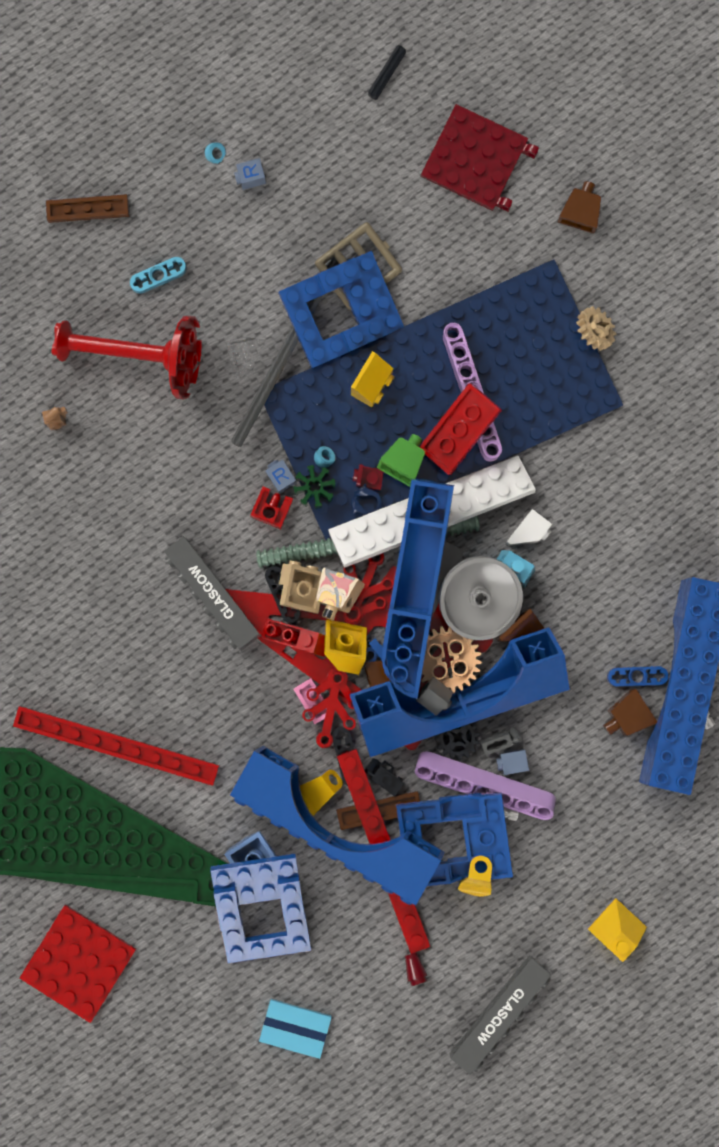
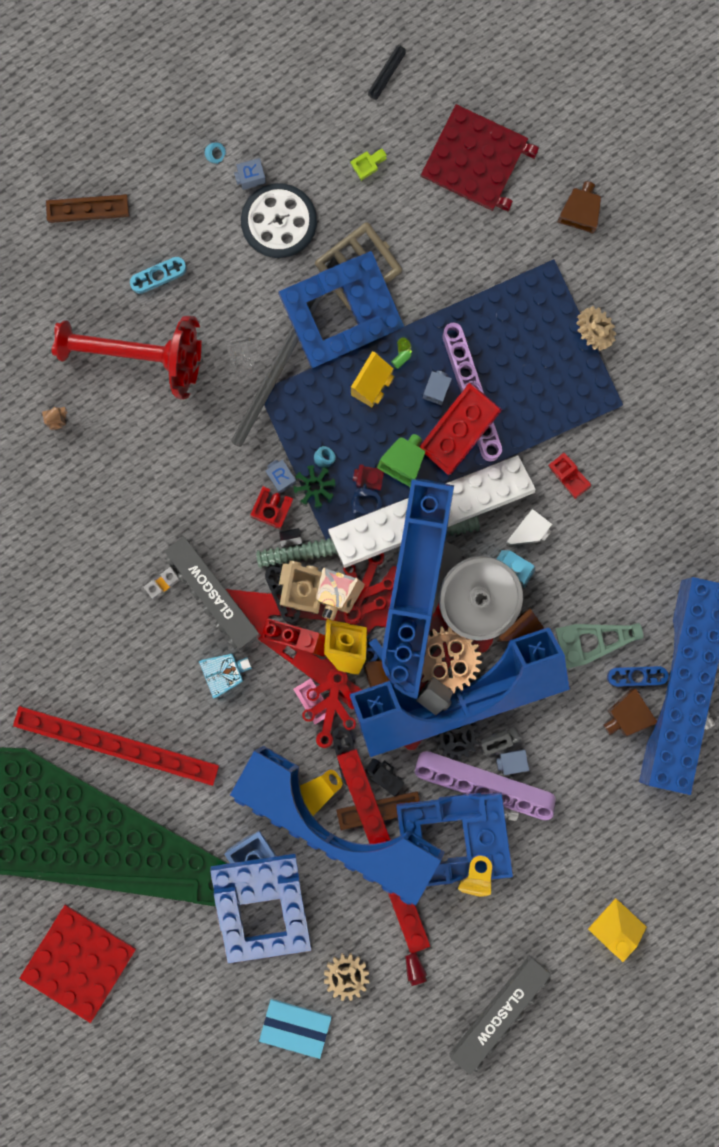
none -> flat silver piece [144,567,180,599]
none -> torso [199,654,252,698]
none -> wedge [241,183,317,258]
none -> black tile [279,528,302,548]
none -> tan gear [324,953,369,1001]
none -> lime plate [350,148,387,181]
none -> arm [391,337,412,369]
none -> sand blue brick [423,371,452,406]
none -> red slope [548,453,591,499]
none -> sand green plate [555,623,643,668]

